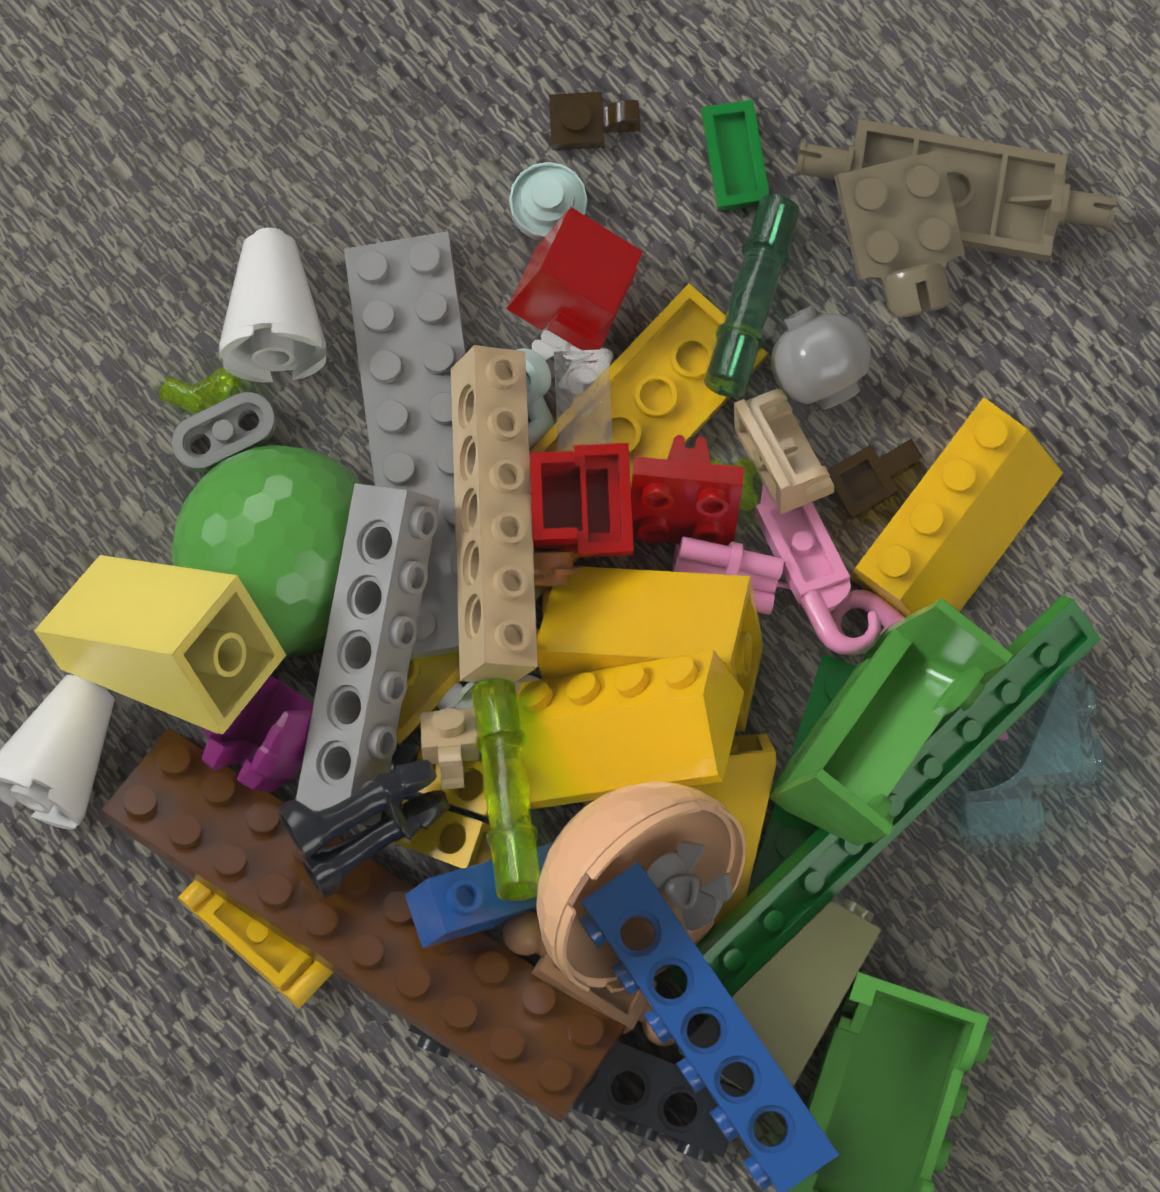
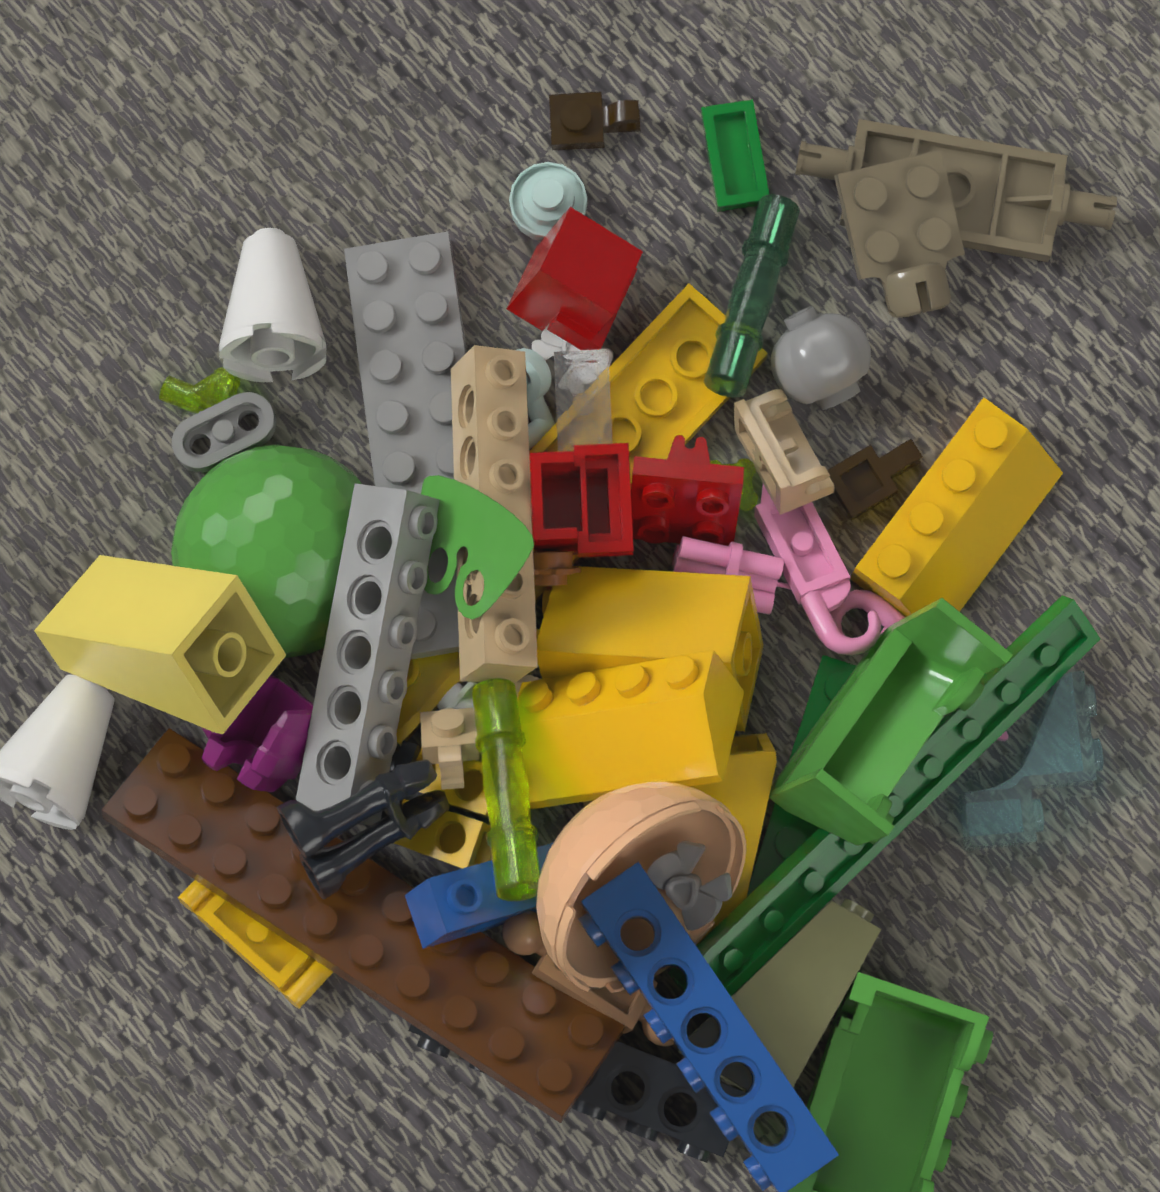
none -> bright green piece [421,475,534,620]

